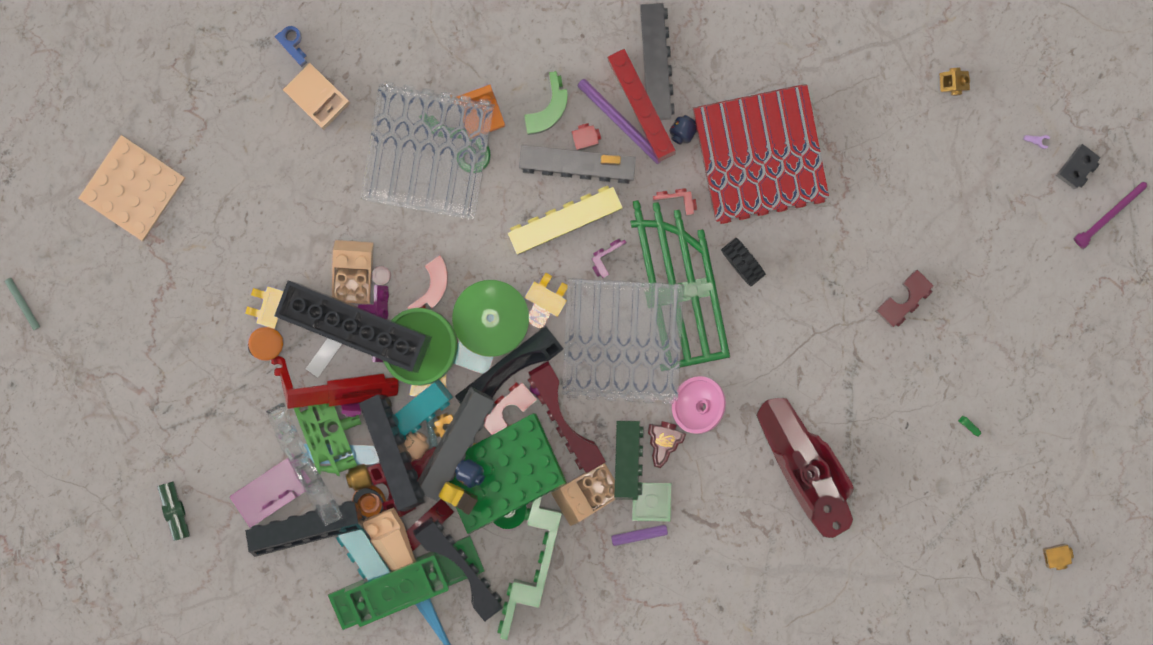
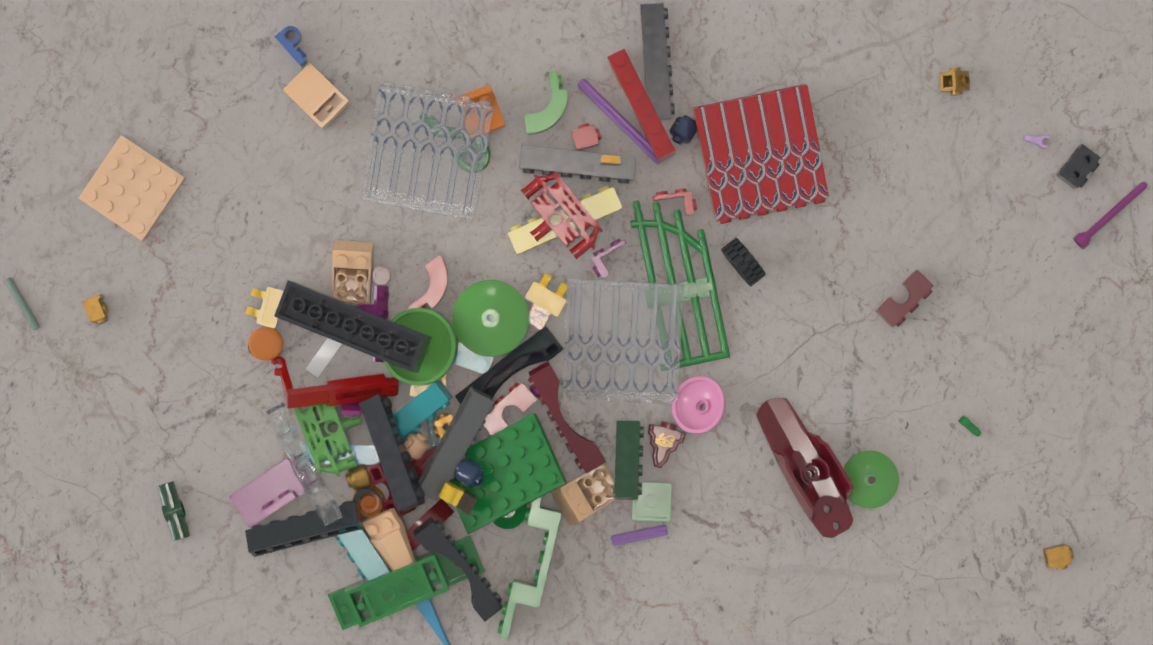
none -> pearl gold brick [82,294,109,325]
none -> piece [521,171,603,260]
none -> bright green dish [844,451,899,508]

